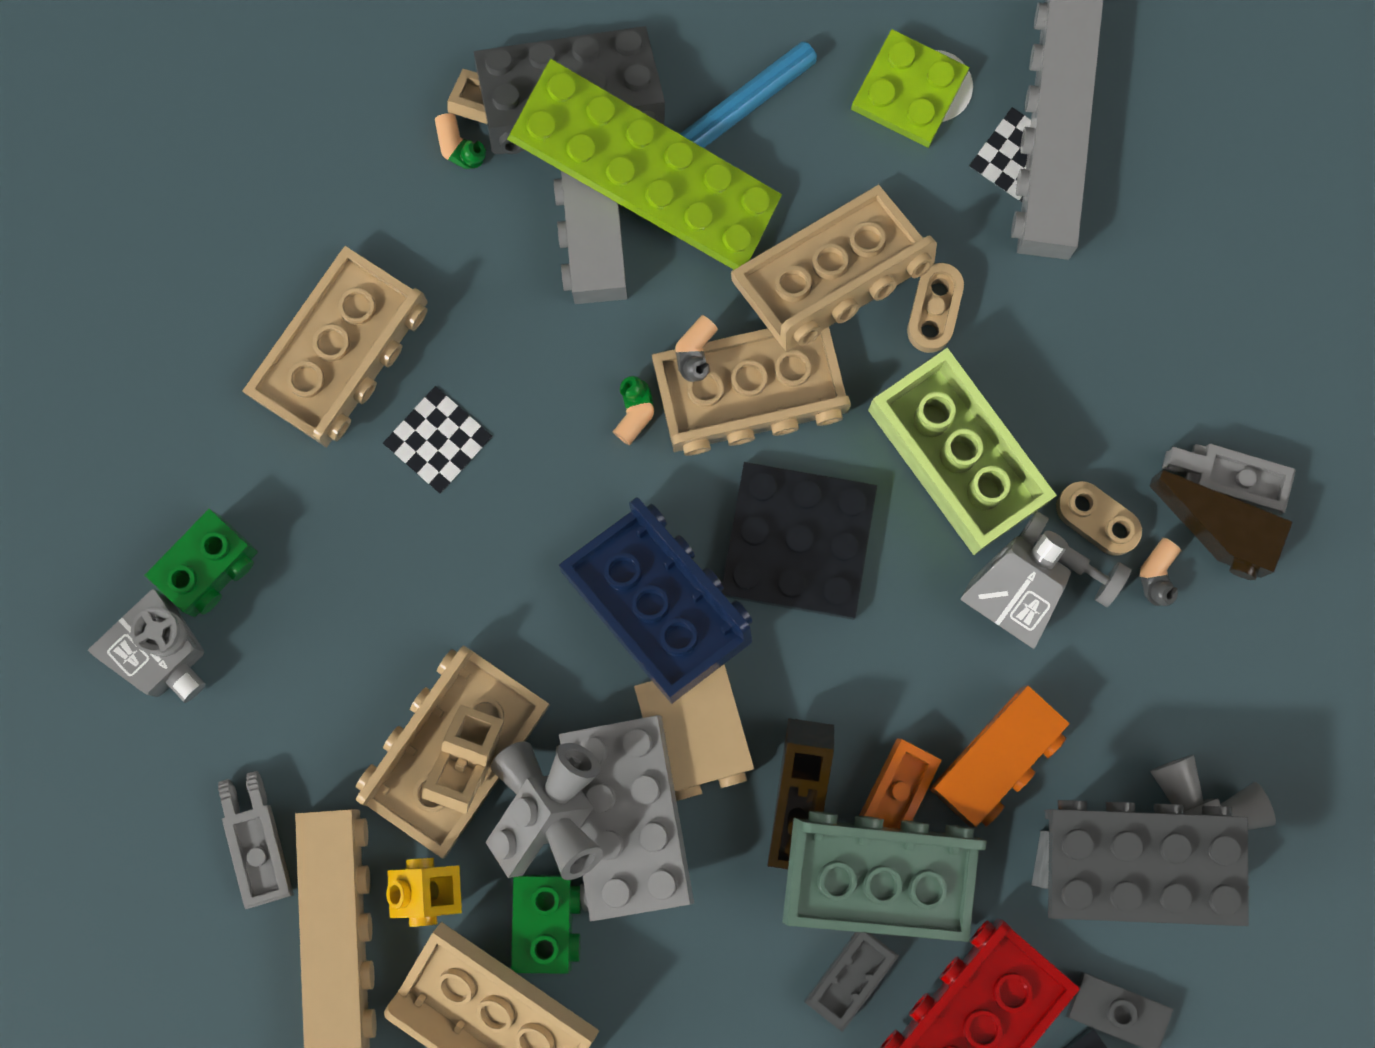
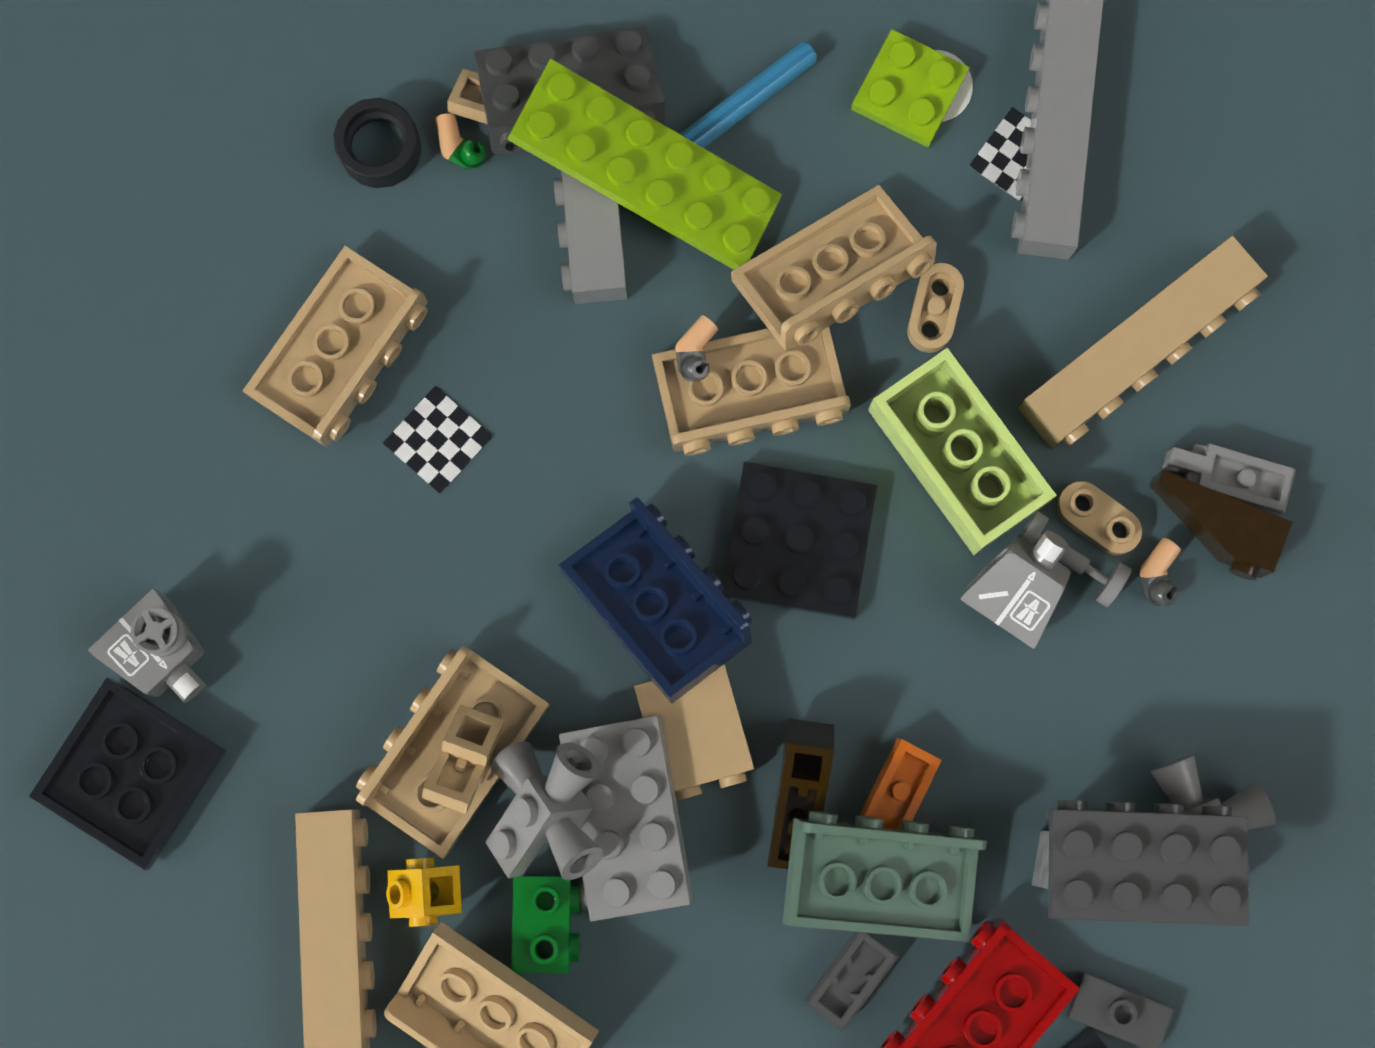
green brick [144,509,259,617] -> none
light grey hinge [218,771,294,909] -> none
arm [613,376,655,446] -> none
orange brick [929,685,1070,827] -> none
none -> black plate [29,677,226,870]
none -> black tyre [333,98,421,188]
none -> tan brick [1018,235,1268,449]

